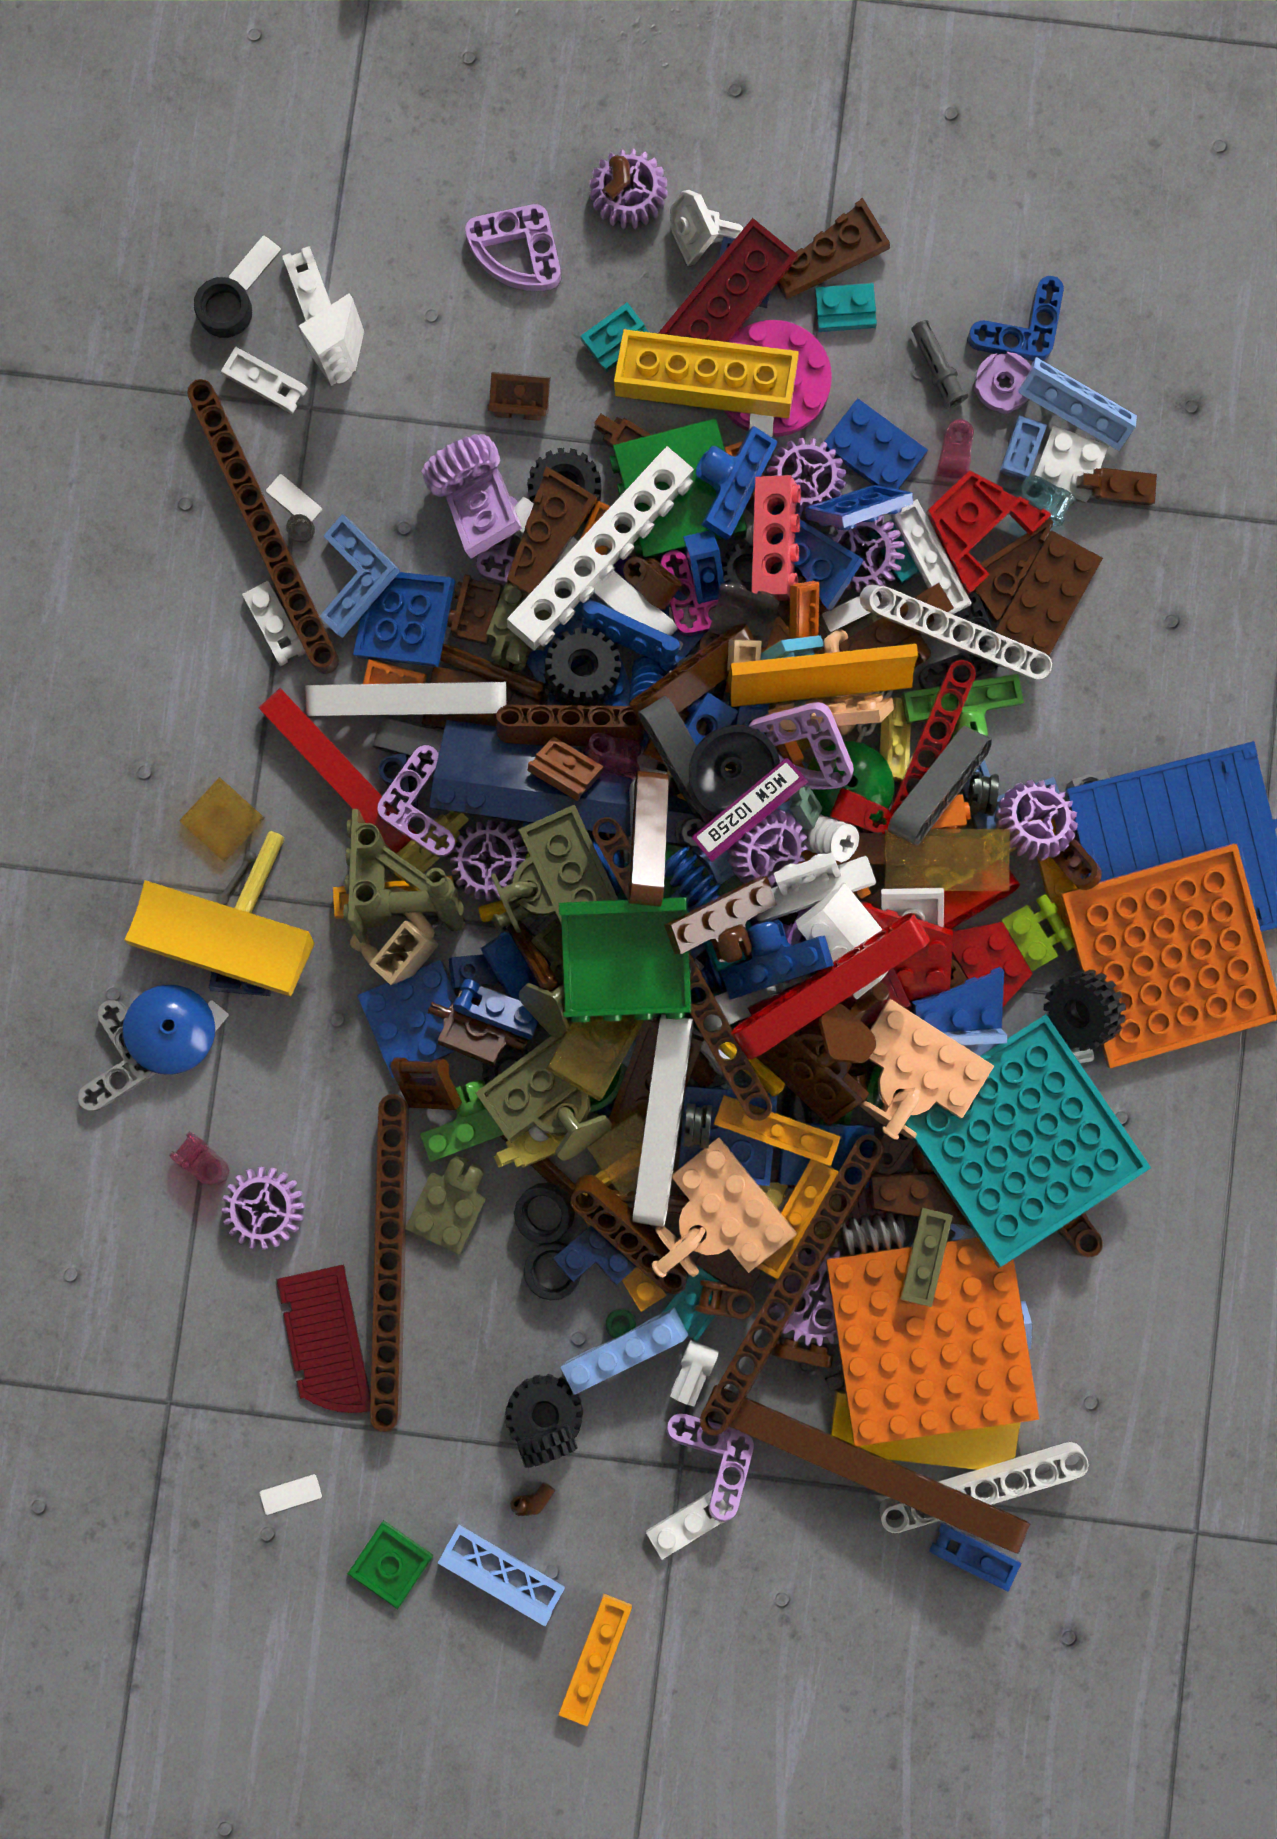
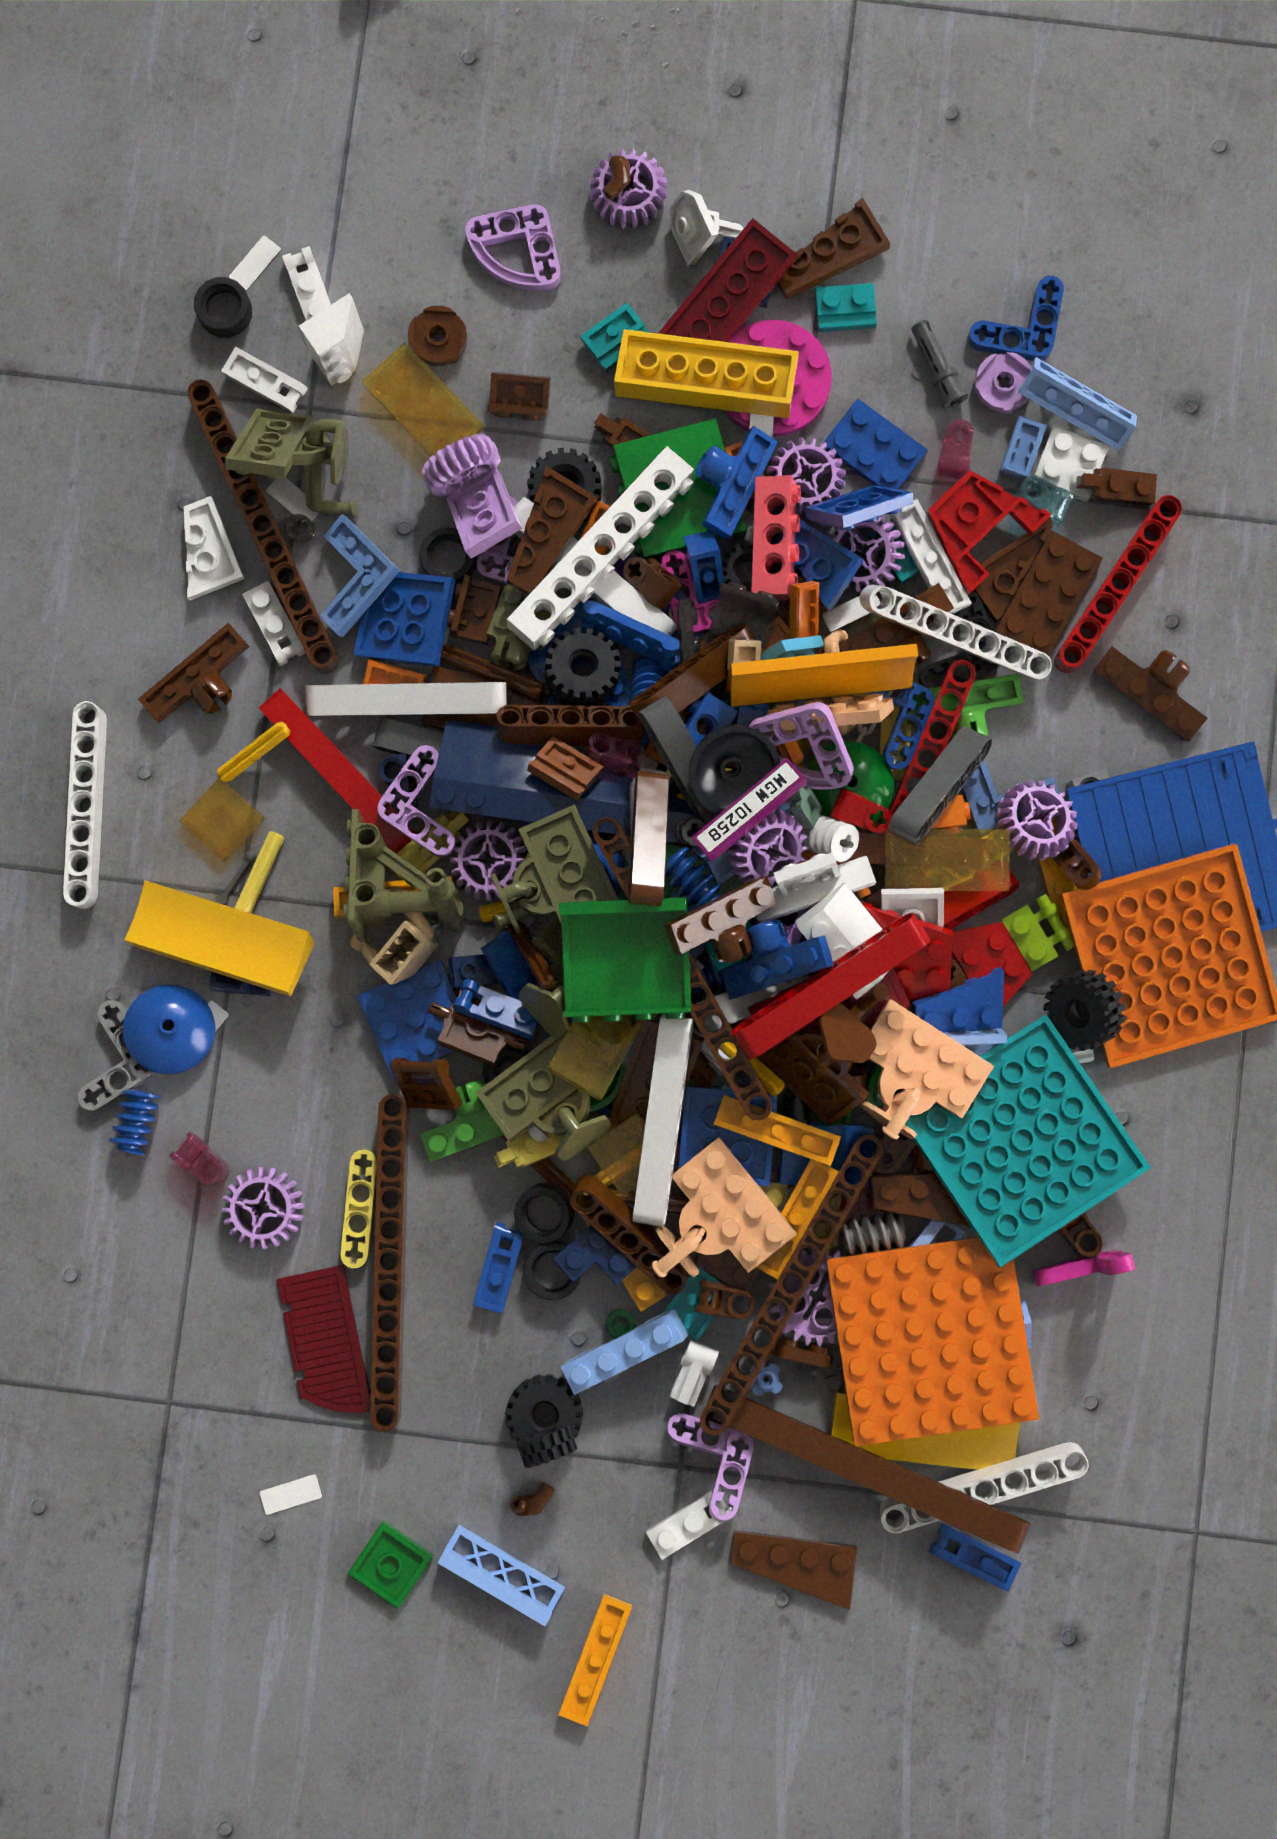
olive plate [405,1156,487,1255] -> none
pearl dark grey wheel [684,1103,712,1149] -> none
olive plate [900,1207,953,1307] -> none
pearl dark grey wheel [968,772,999,816] -> none
none -> white beam [63,701,107,909]
none -> blue piece [108,1089,161,1155]
none -> reddish brown plate [138,622,249,723]
none -> white wing [184,496,245,600]
none -> yellow axle [217,722,290,783]
none -> olive plate [225,408,358,518]
none -> light yellow beam [340,1149,377,1268]
none -> clear yellow plate [362,342,485,456]
none -> reddish brown plate [408,305,467,366]
none -> black tyre [419,527,477,586]
none -> blue plate [473,1222,524,1313]
none -> clear smoke hinge [676,599,700,664]
none -> reddish brown wing [731,1530,857,1610]
none -> medium blue plate [750,1363,782,1396]
none -> blue beam [865,682,934,770]
none -> dark pink beam [1032,1250,1135,1286]
none -> red beam [1054,495,1182,673]
none -> reddish brown plate [1093,646,1208,742]

